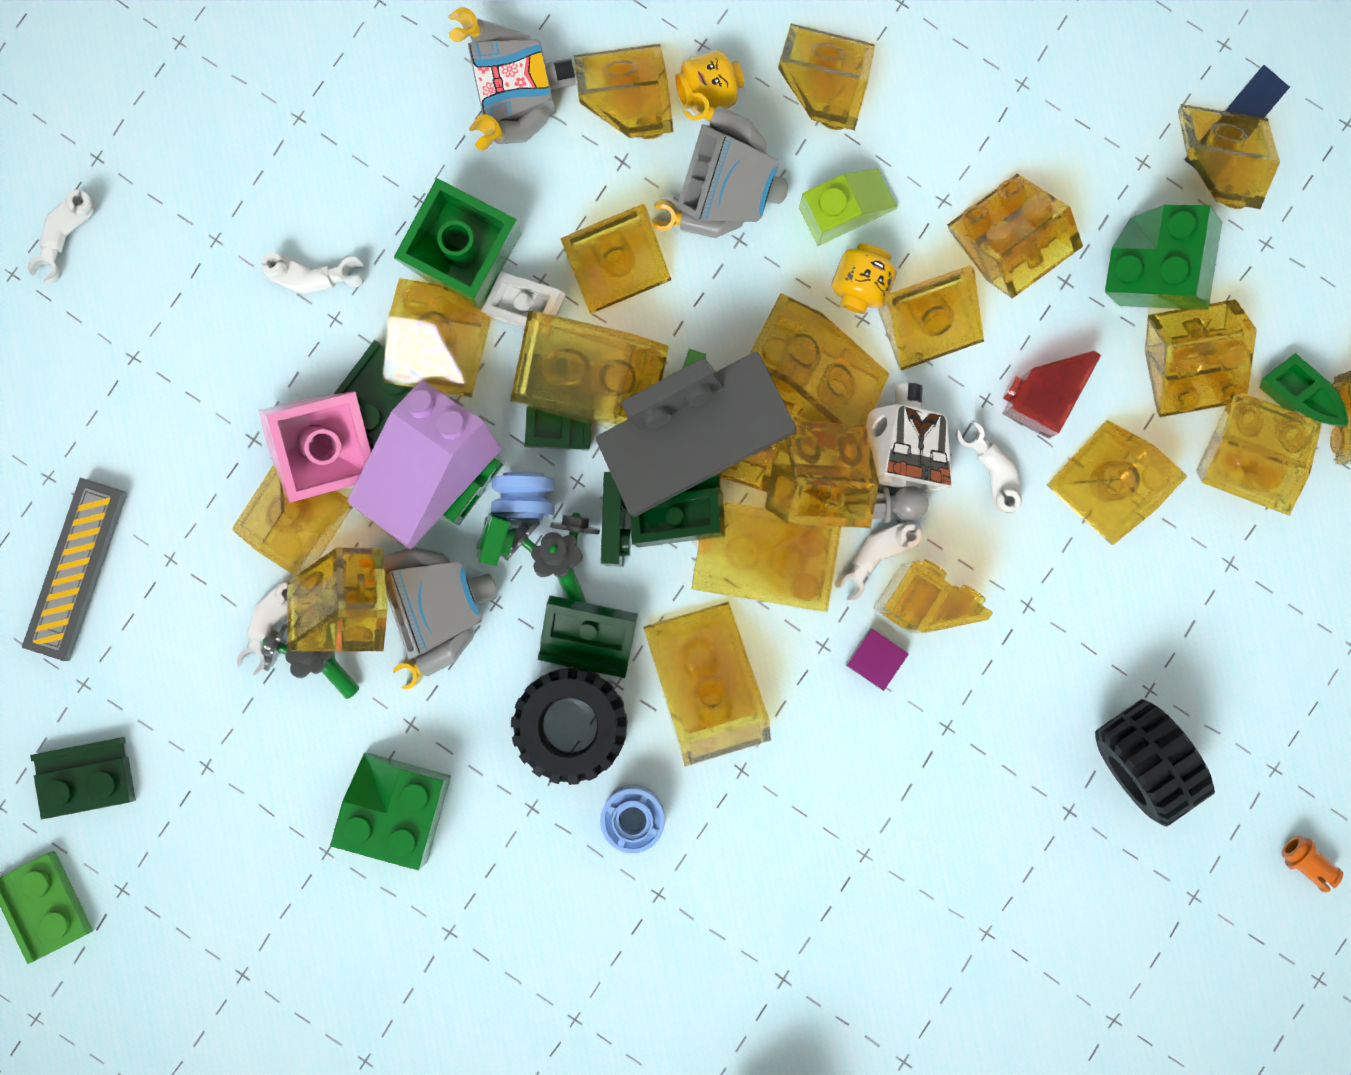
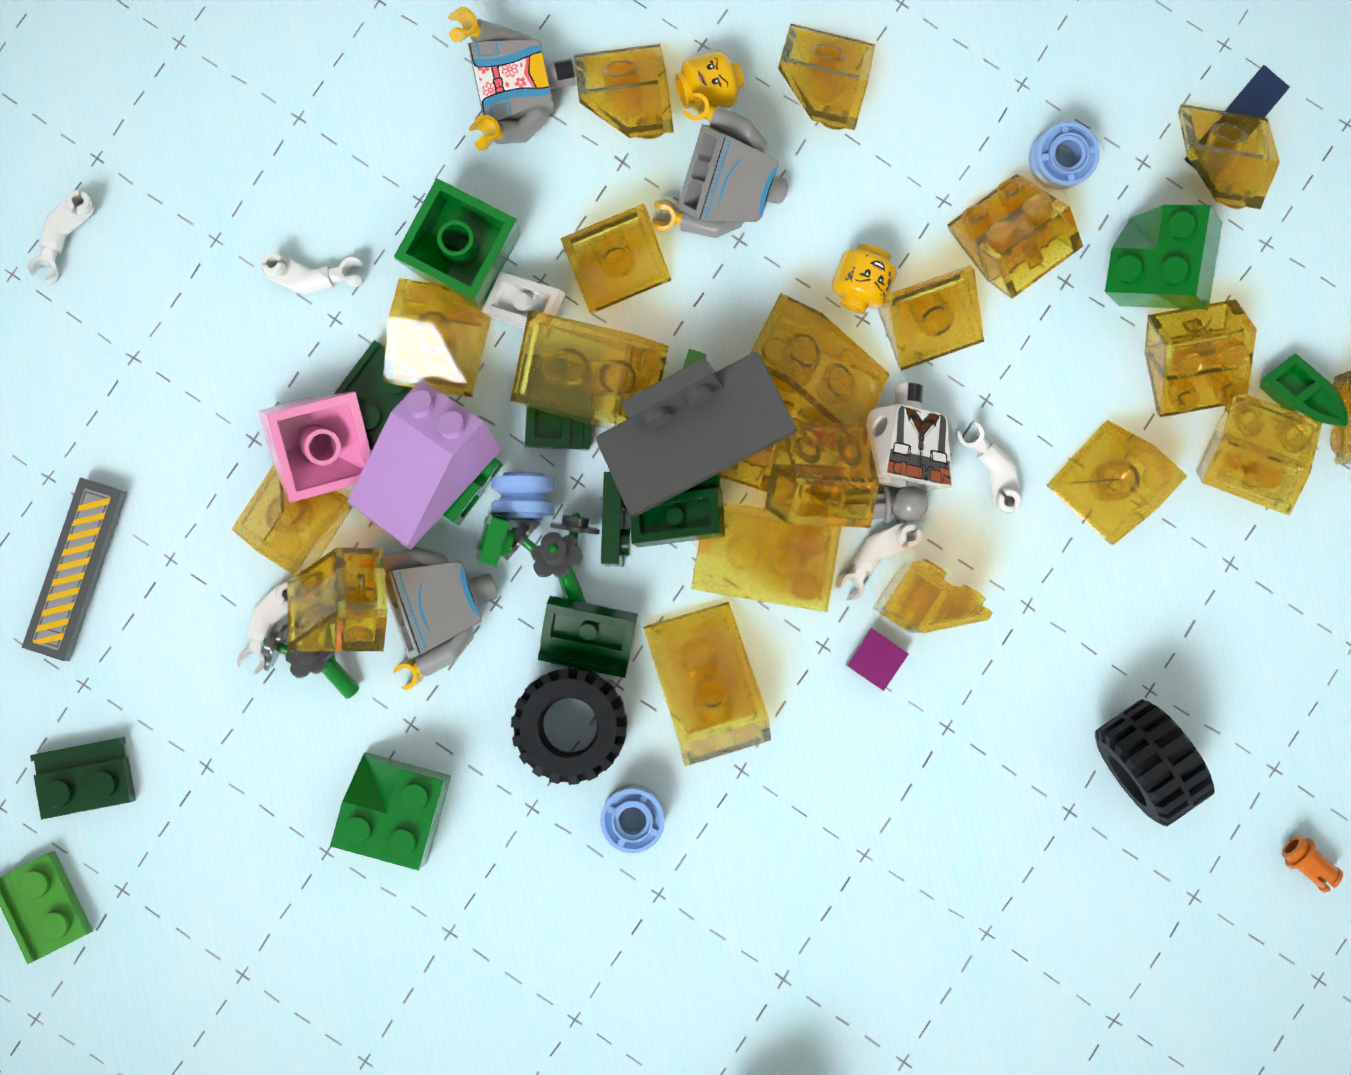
lime slope [799,168,897,246] -> none
clear red slope [1002,351,1101,439] -> none
none -> light blue wheel [1029,122,1100,190]

